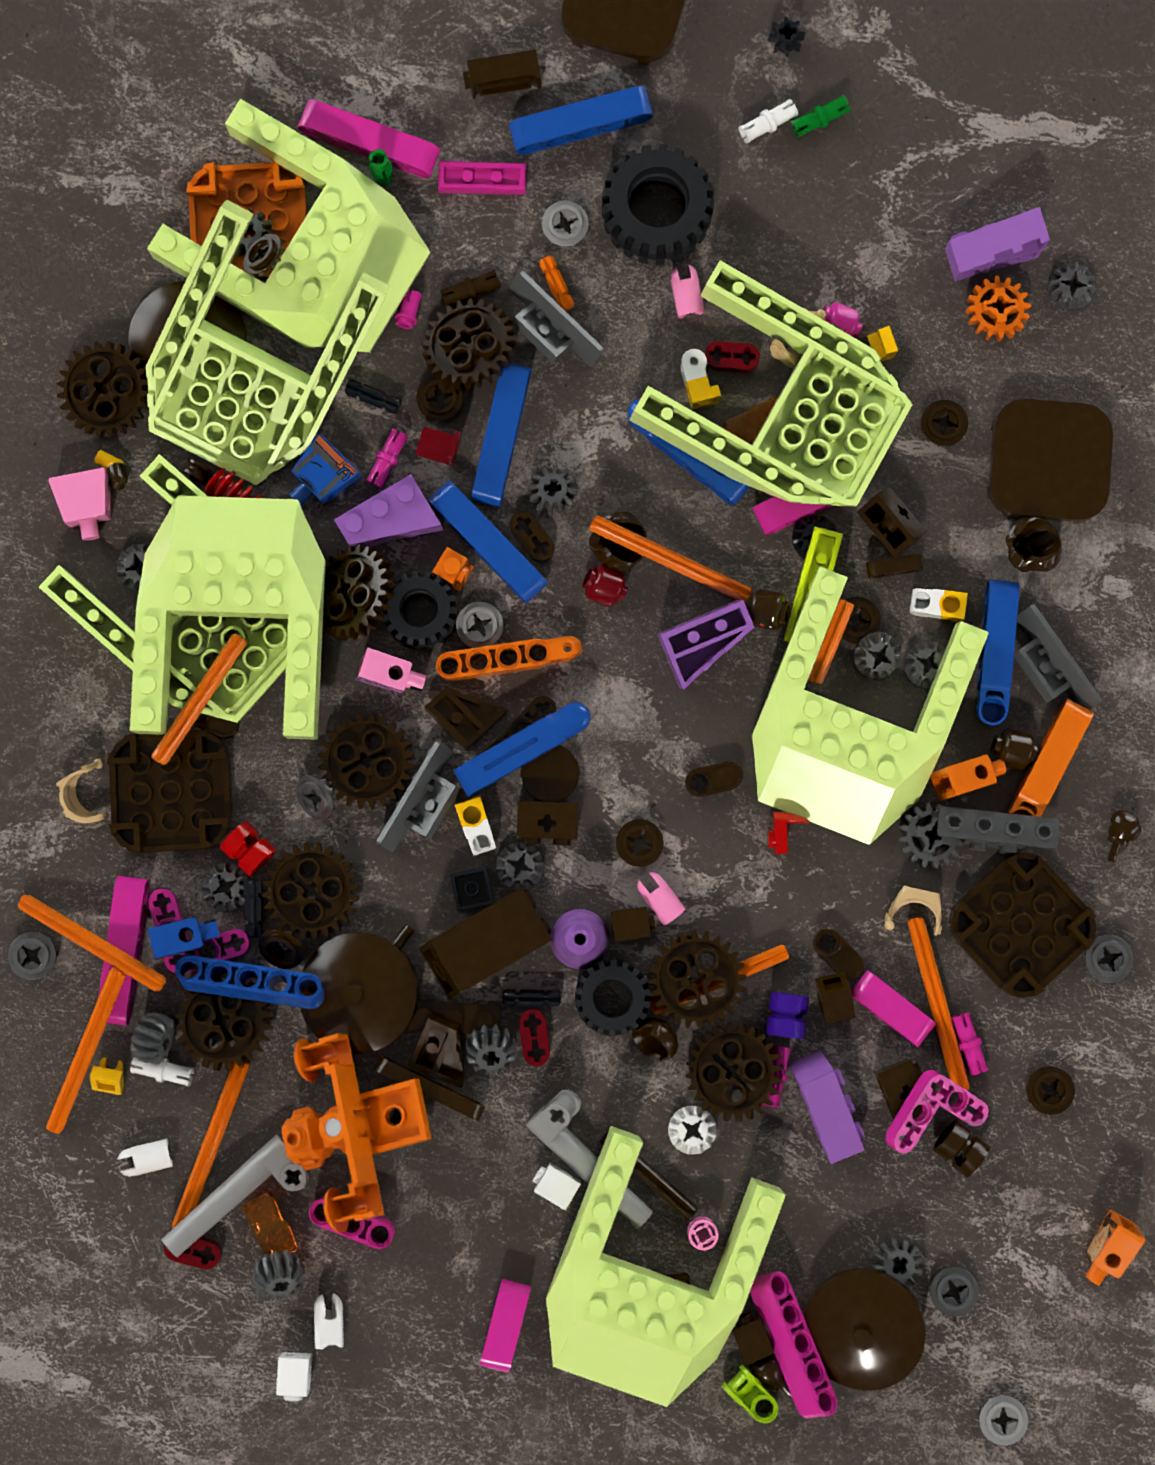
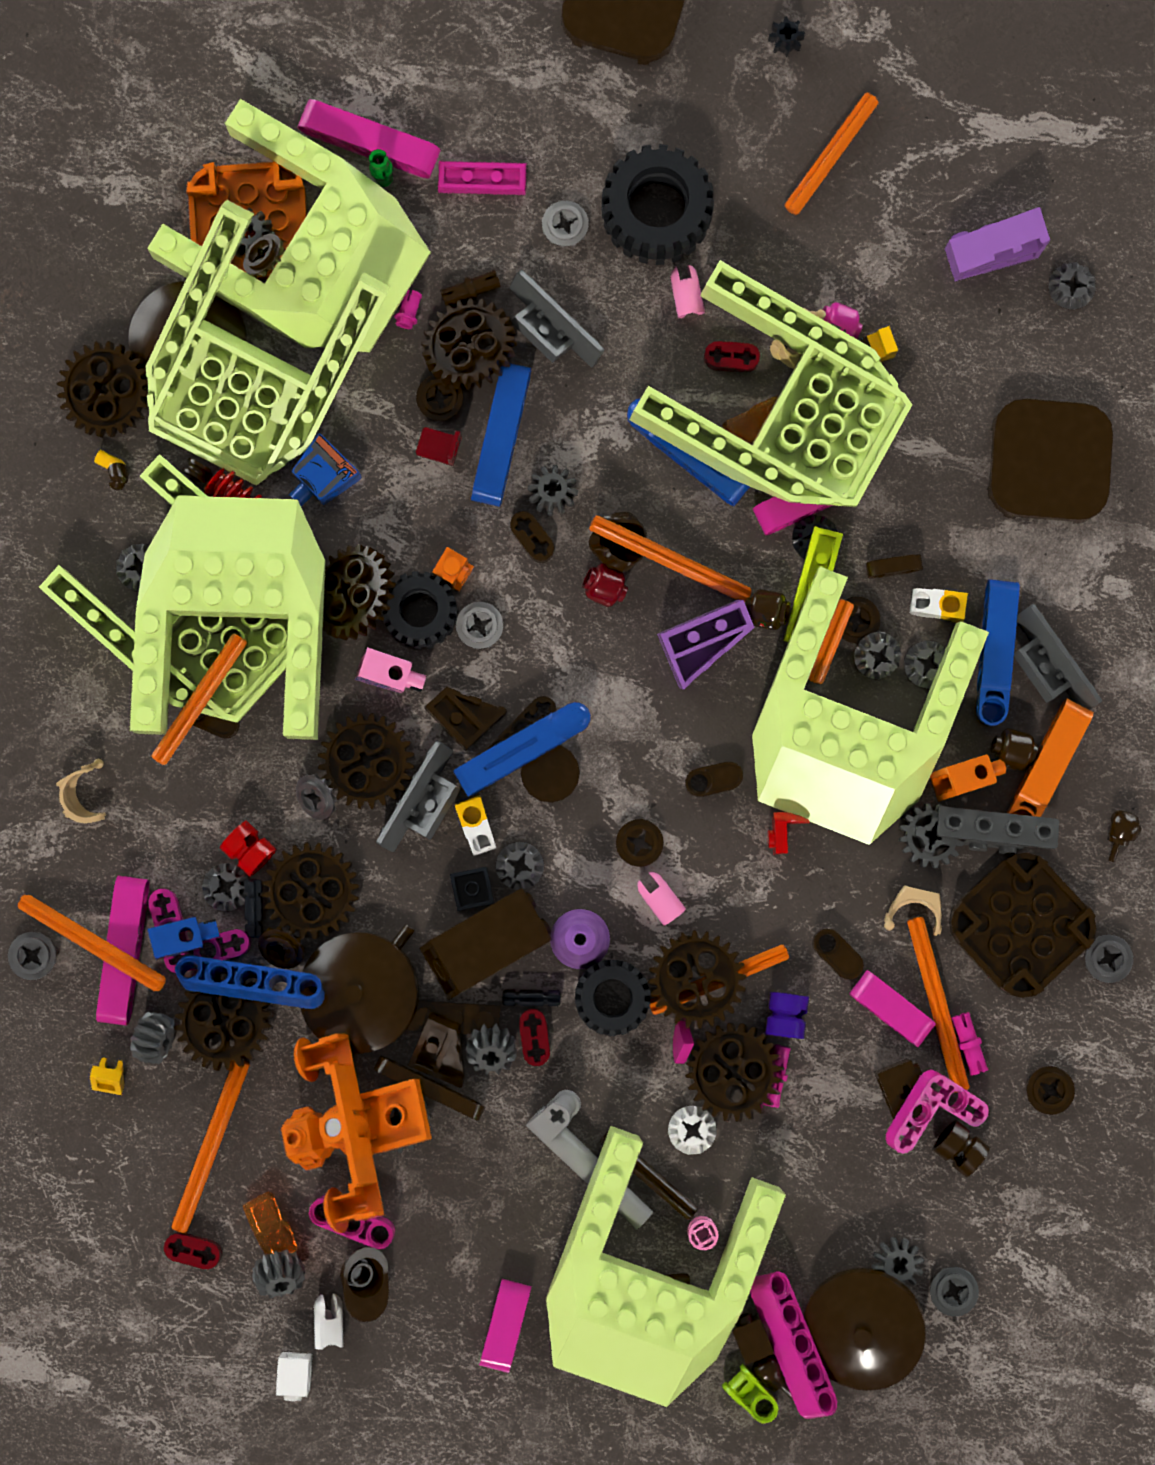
orange axle [46,967,126,1134] -> none
bright pink torso [48,467,111,541] -> none
dark brown tile [107,730,233,853] -> none
white piece [117,1138,173,1177] -> none
white pin [130,1057,194,1087] -> none
light grey axle [161,1134,309,1257] -> none
medium lavender wedge [334,474,443,548] -> none
black axle [345,379,402,414] -> none
dark pink pin [365,428,408,489] -> none
blue beam [427,480,548,604] -> none
orange piece [436,636,583,682] -> none
dark brown window [463,50,541,99] -> none
blue beam [508,86,653,155] -> none
dark brown brick [517,801,578,846] -> none
white brick [532,1162,581,1210] -> none
orange axle [539,256,574,312] -> none
dark brown brick [610,907,656,942] -> none
dark brown hair [632,1017,678,1062] -> none
leg [681,349,721,410] -> none
white pin [739,99,798,143] -> none
medium lavender wedge [788,1050,865,1164] -> none
green pin [790,95,851,138] -> none
dark brown brick [815,972,855,1024] -> none
dark brown brick [857,487,928,558] -> none
dark brown gear [921,400,968,447] -> none
orange gear [965,276,1031,342] -> none
light grey gear [978,1394,1028,1446] -> none
dark brown hair [1005,517,1062,573] -> none
orange torso [1085,1209,1146,1286] -> none
none -> dark brown piece [340,1247,389,1322]
none -> dark pink tile [673,1021,694,1064]
none -> orange axle [785,93,878,215]

